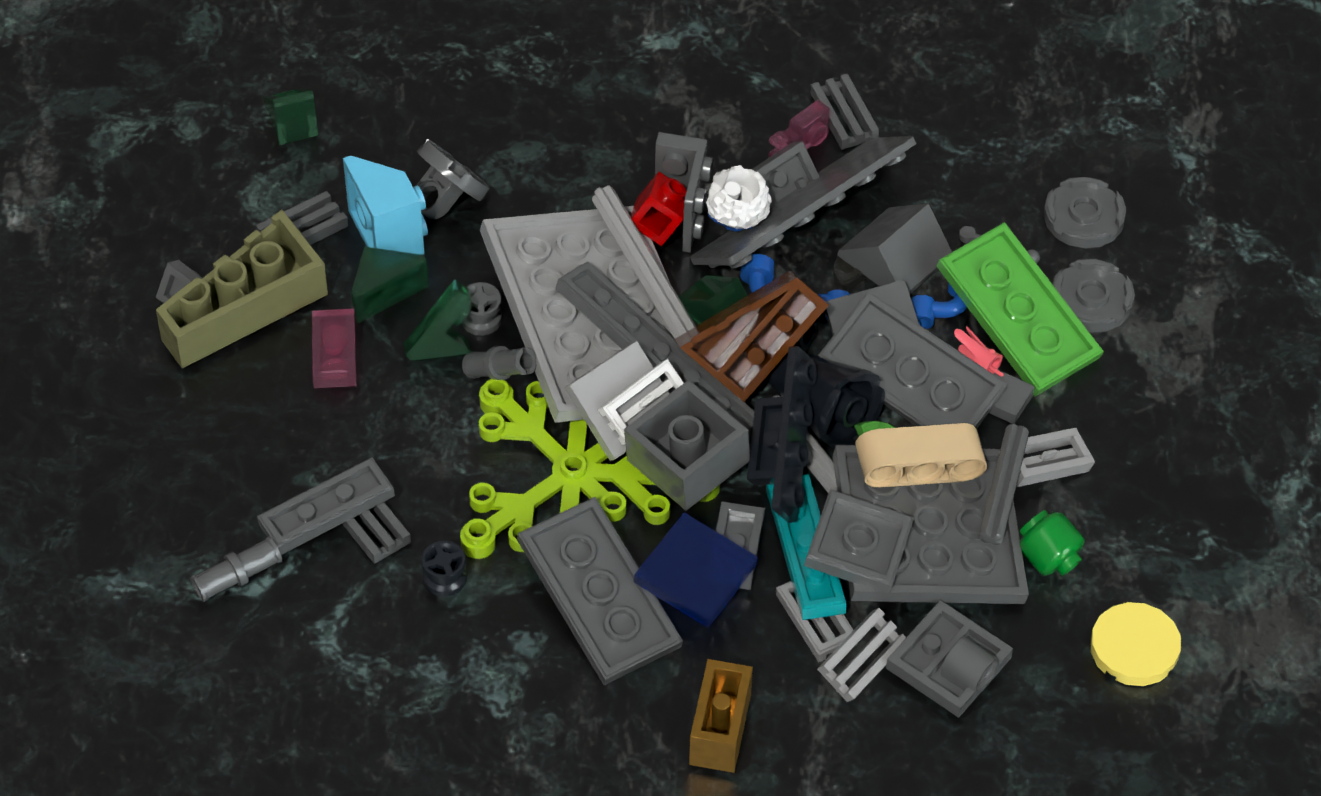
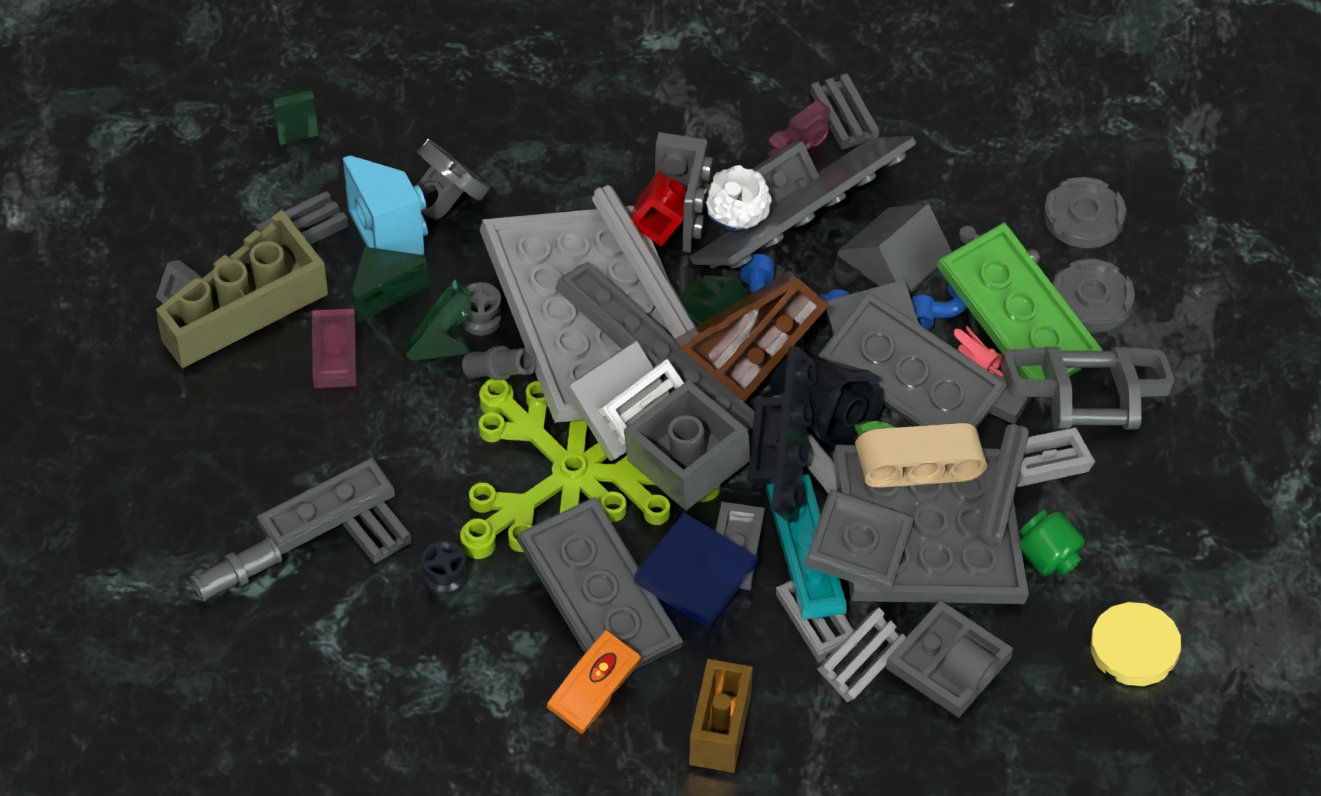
none -> orange slope [546,630,641,734]
none -> dark grey bar [1001,347,1175,430]

